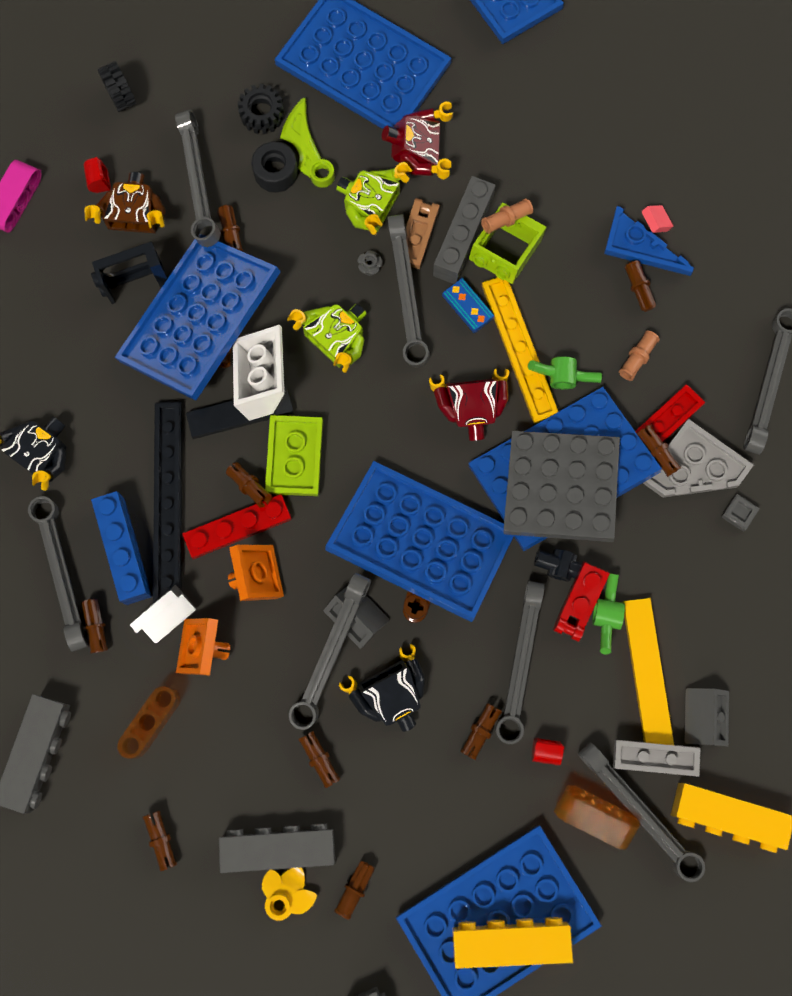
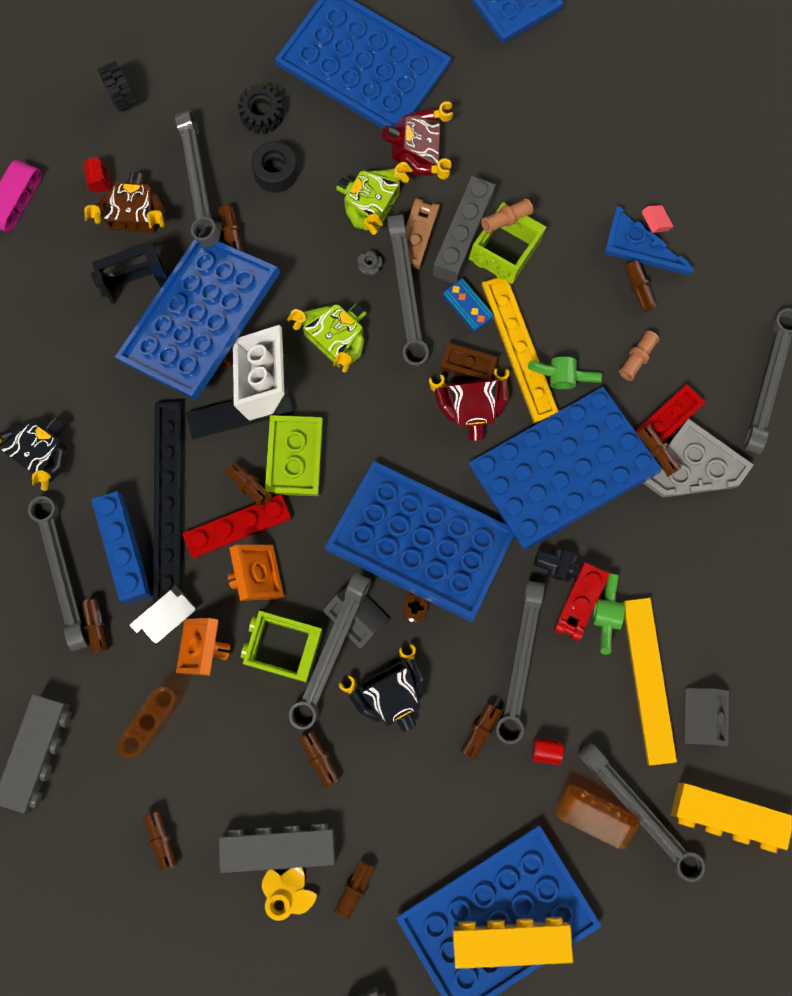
lime piece [280,98,335,188] -> none
dark grey plate [503,431,620,542] -> none
light grey plate [613,740,700,776] -> none
dark grey tile [721,494,760,532] -> none
none -> lime window [241,611,324,683]
none -> reddish brown plate [440,343,498,380]

